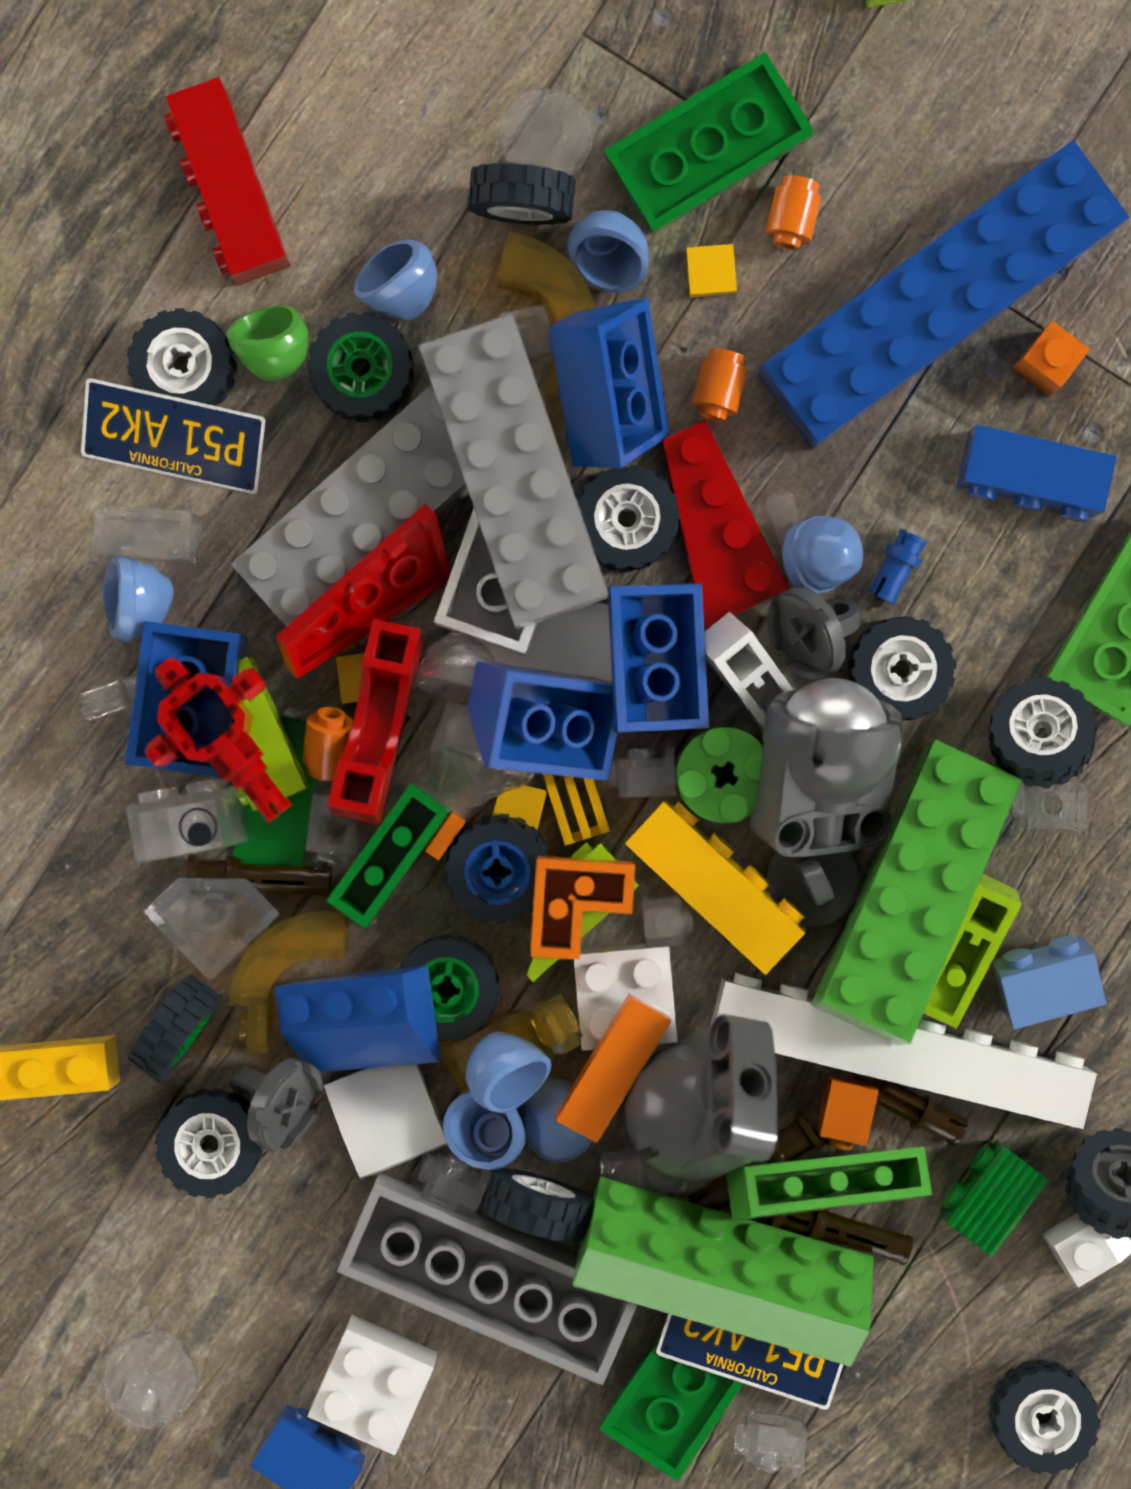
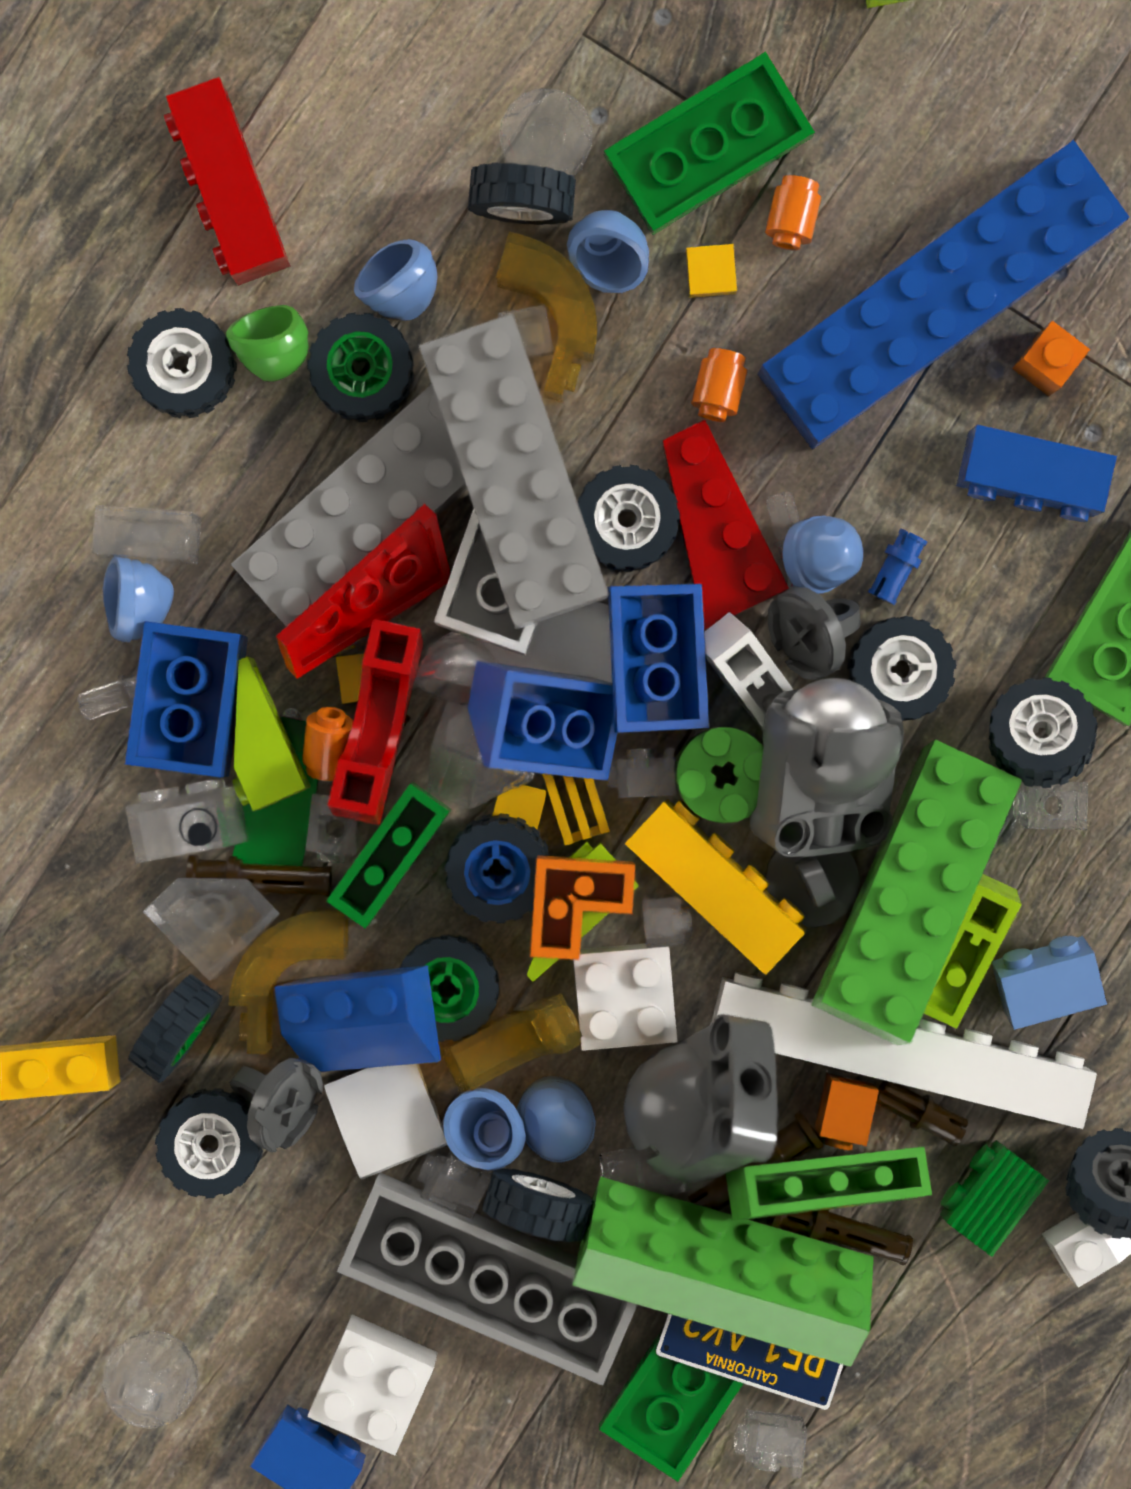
dark blue sticker [81,378,266,494] -> none
red piece [144,657,293,824] -> none
orange tile [425,811,467,861] -> none
medium blue hat [466,1032,551,1113] -> none
blue slope [549,298,669,468] -> none
orange tile [554,993,672,1143] -> none
black wheel [989,1359,1100,1475] -> none

